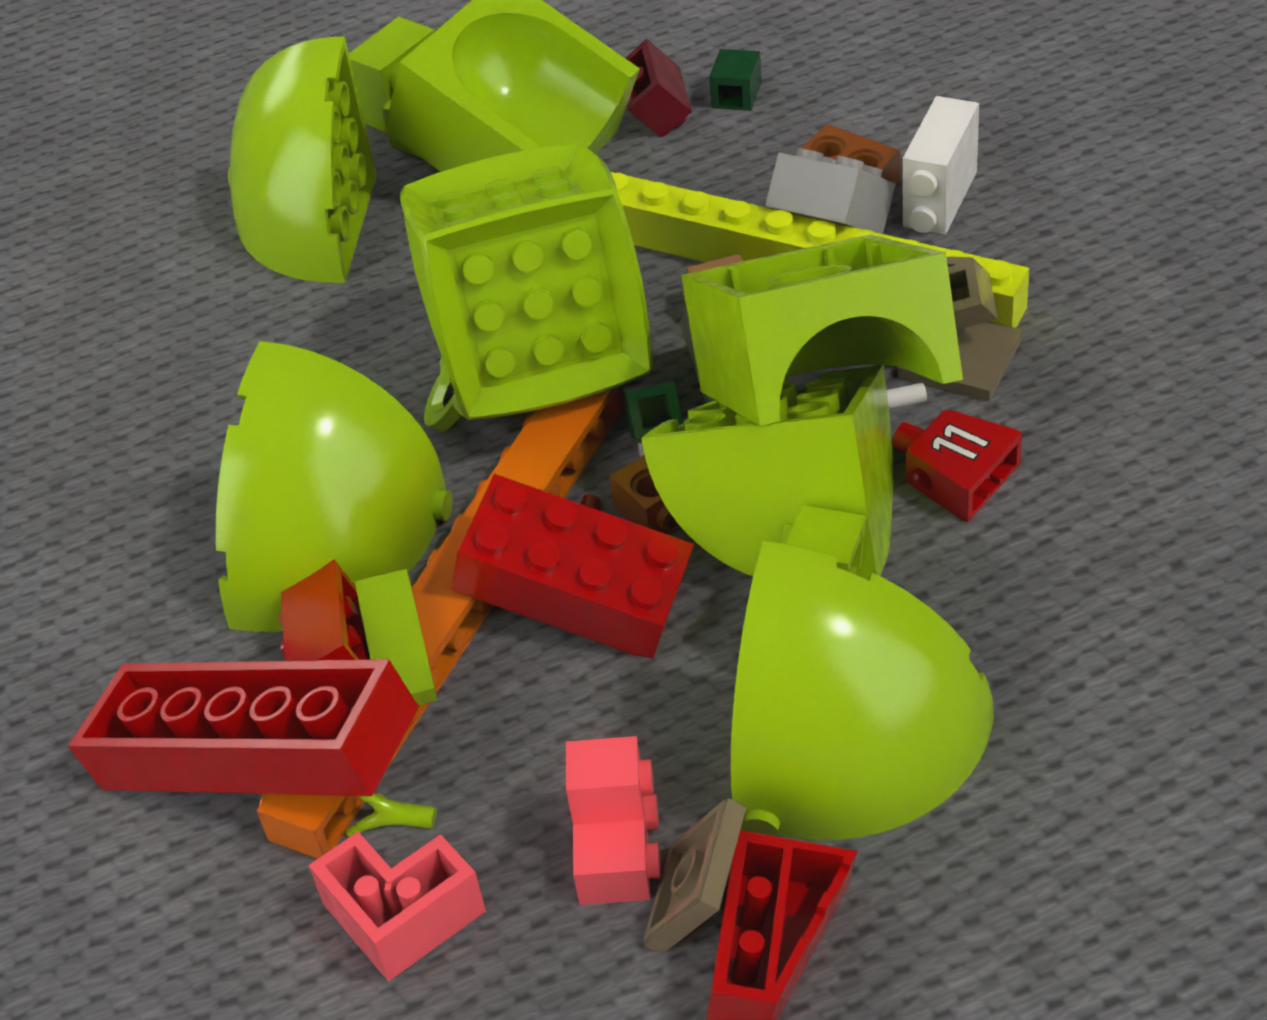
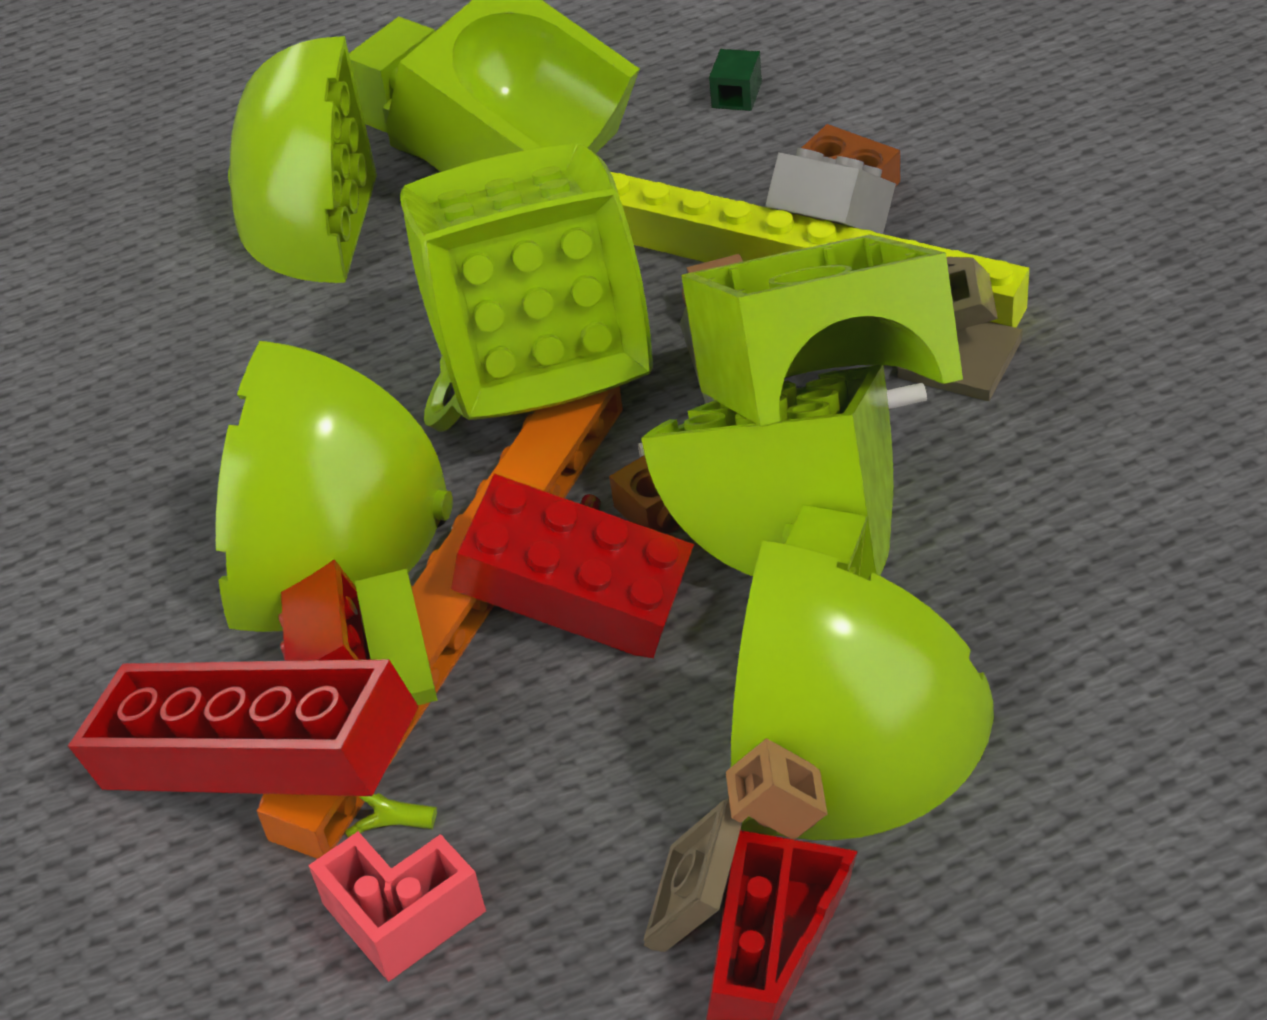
coral brick [566,736,661,905] -> none
dark green brick [620,378,683,441] -> none
dark red brick [625,38,692,137] -> none
red torso [892,410,1022,522] -> none
white brick [903,96,979,235] -> none
none -> medium nougat brick [726,738,828,840]

